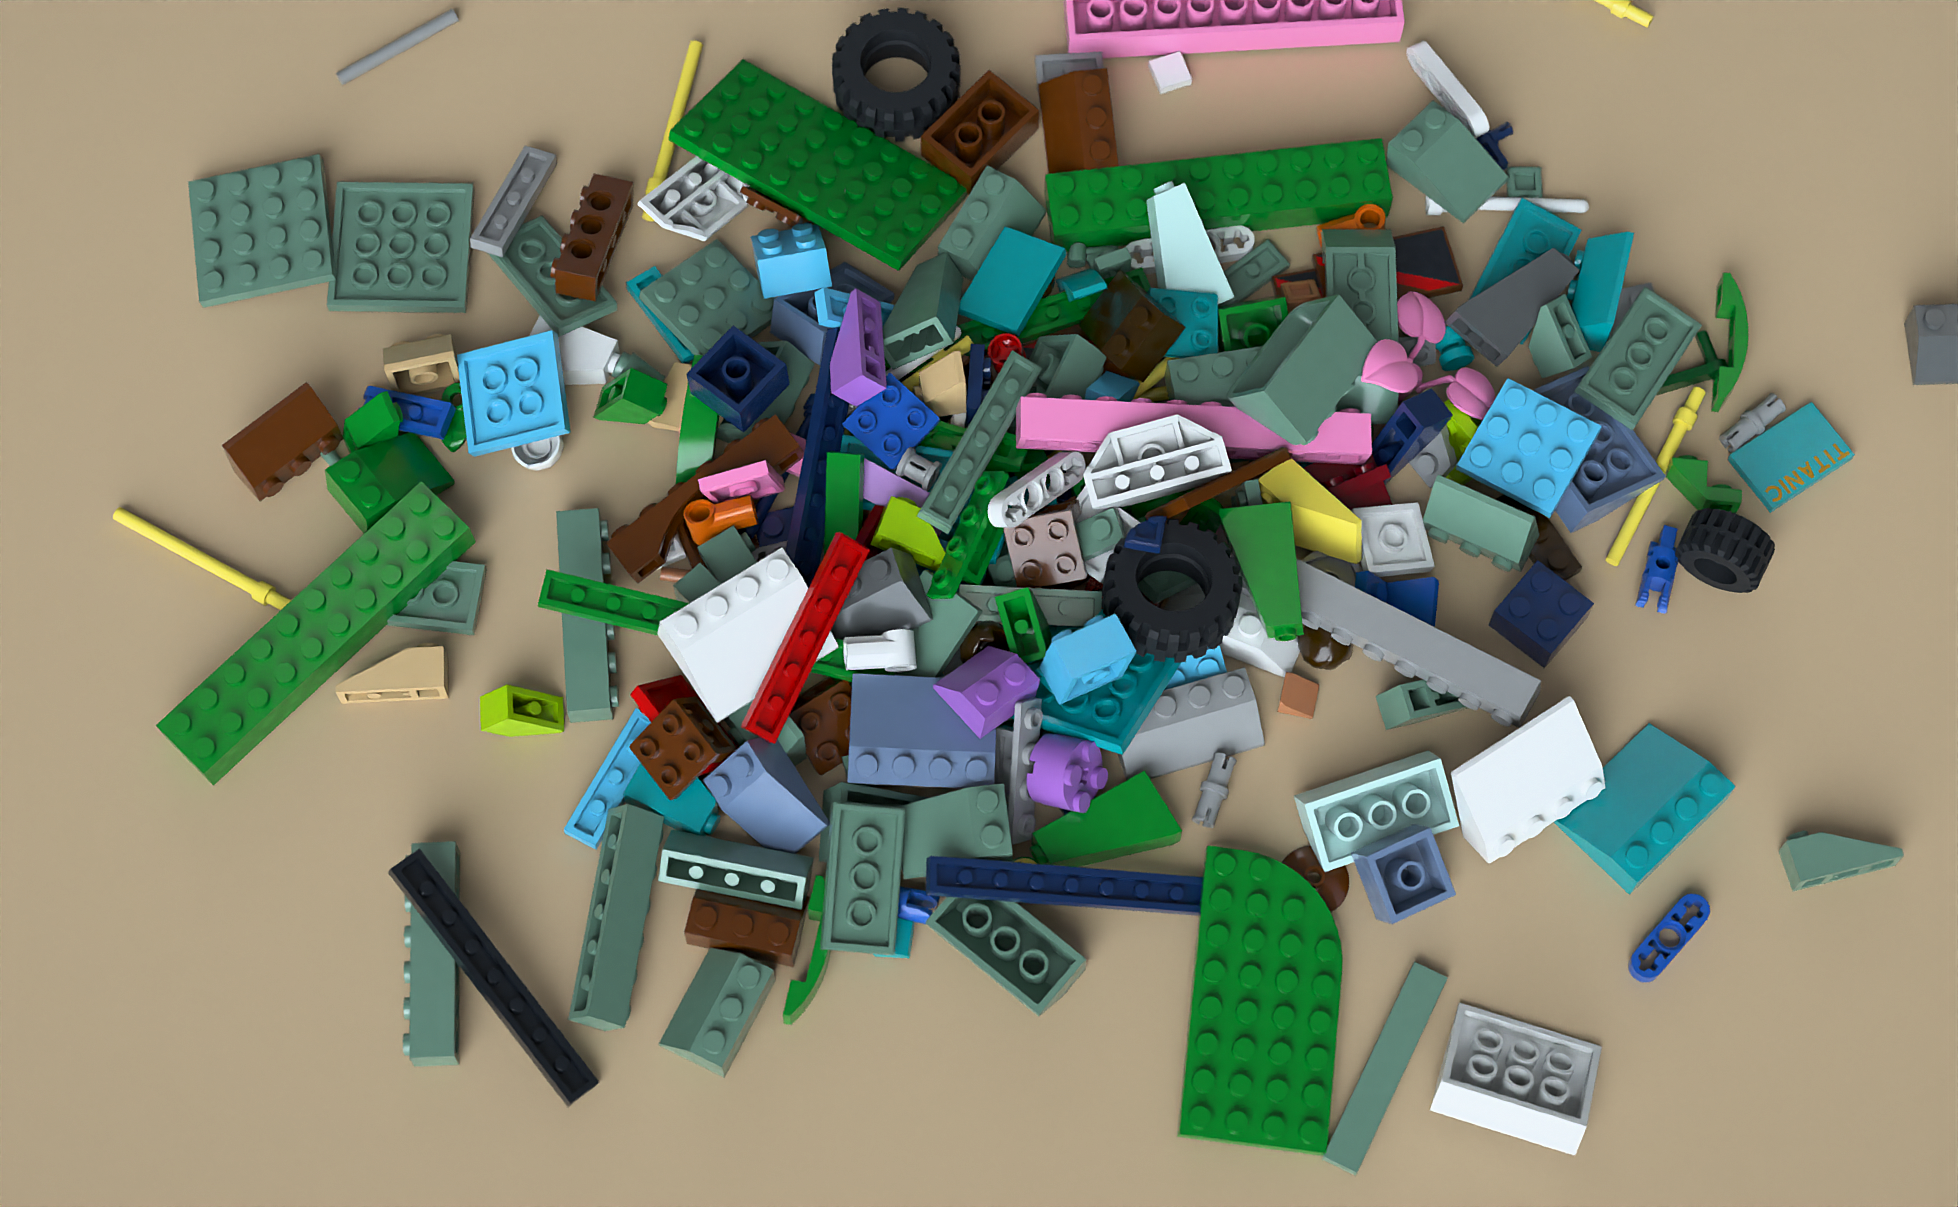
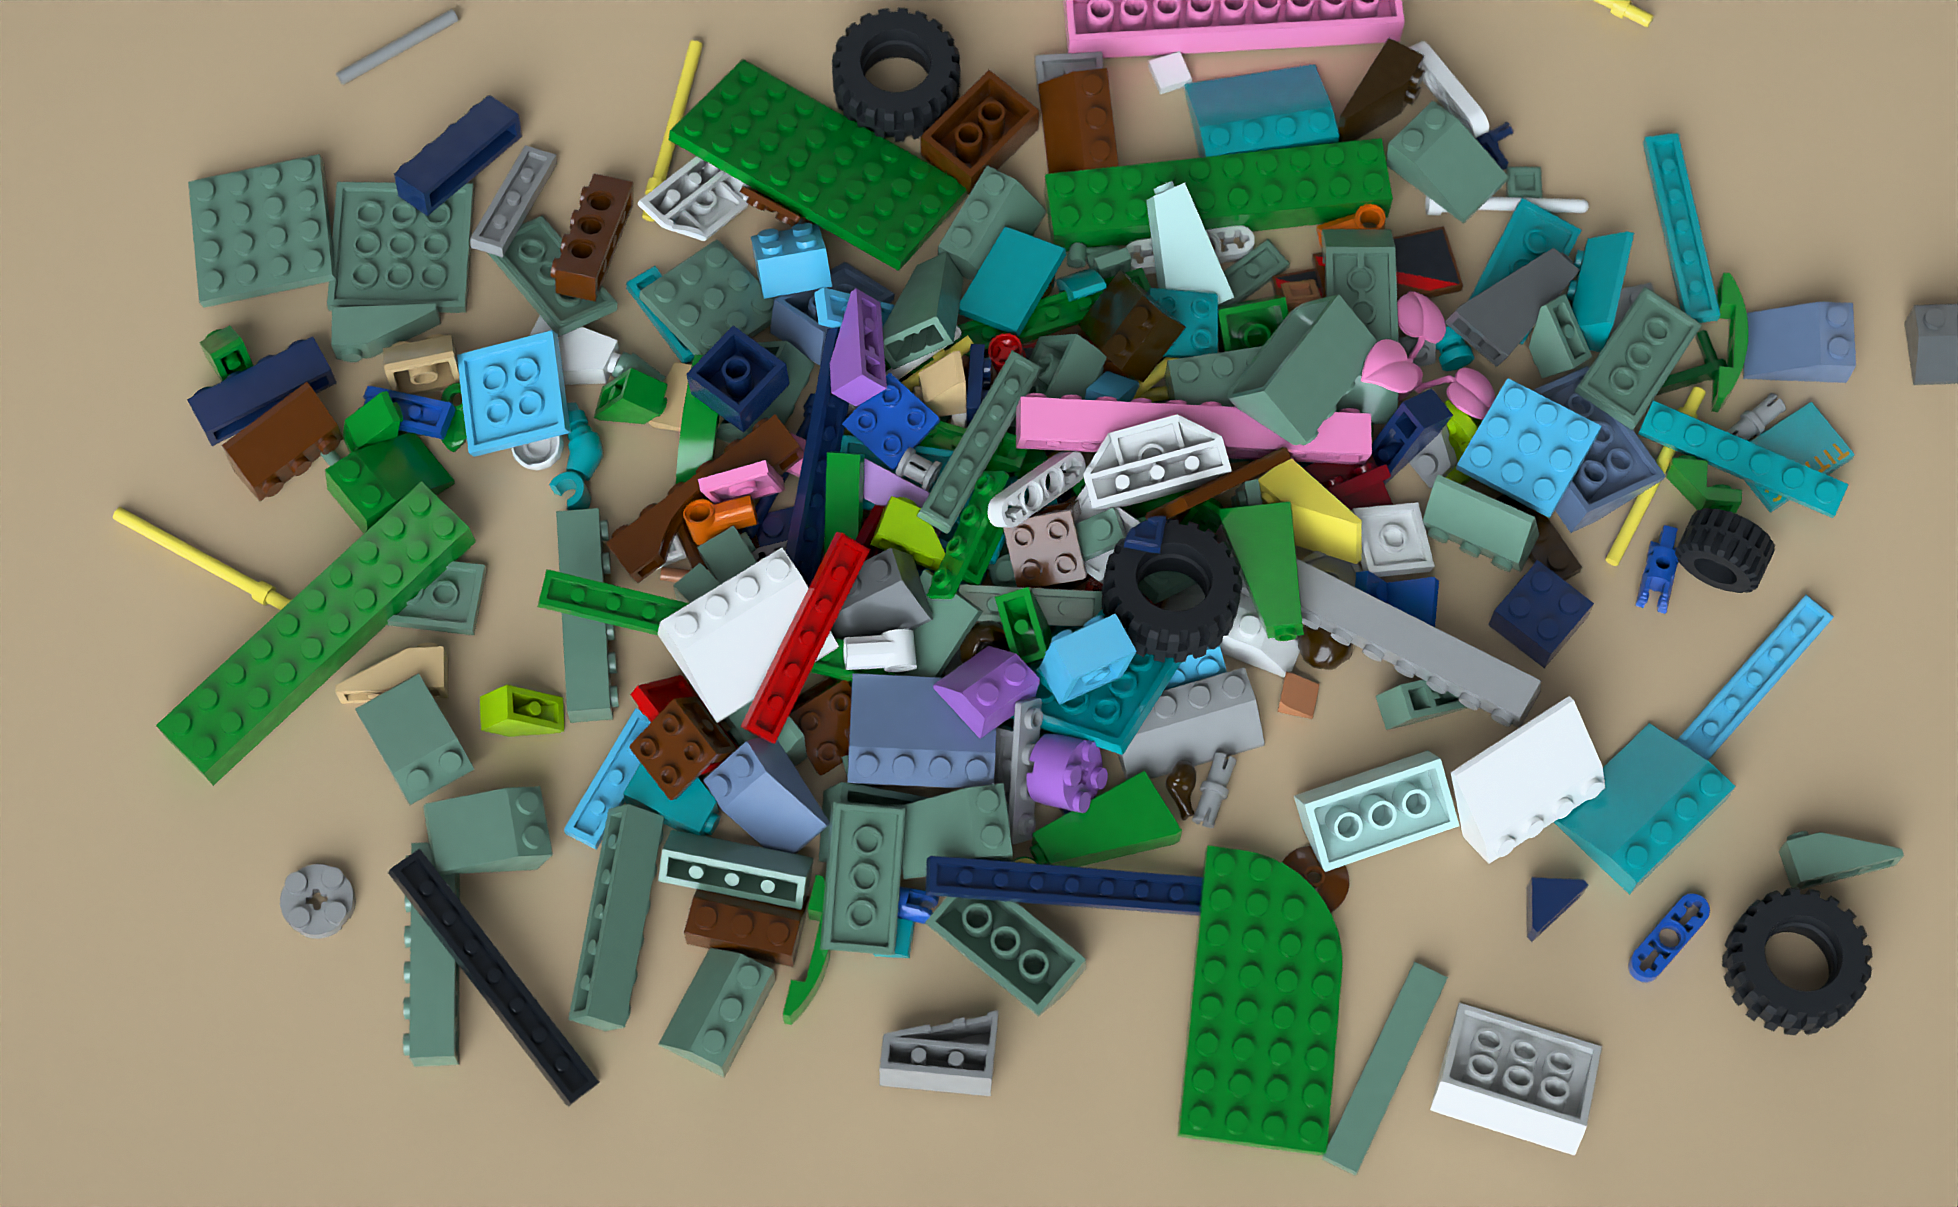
sand blue brick [1351,824,1456,924] -> none
none -> dark blue brick [187,336,337,446]
none -> green slope [199,325,254,382]
none -> light grey plate [280,864,356,939]
none -> sand green slope [331,303,441,362]
none -> sand green slope [355,674,474,805]
none -> dark blue brick [394,95,522,216]
none -> sand green slope [423,786,553,875]
none -> teal piece [549,402,603,510]
none -> light grey wedge [879,1010,998,1096]
none -> dark brown animal [1166,760,1196,821]
none -> teal slope [1184,64,1339,158]
none -> dark brown slope [1338,38,1426,143]
none -> dark blue slope [1526,877,1588,942]
none -> teal plate [1638,400,1849,518]
none -> teal plate [1643,133,1720,323]
none -> medium azure tile [1676,595,1834,760]
none -> black tyre [1722,887,1873,1036]
none -> sand blue slope [1743,302,1856,383]

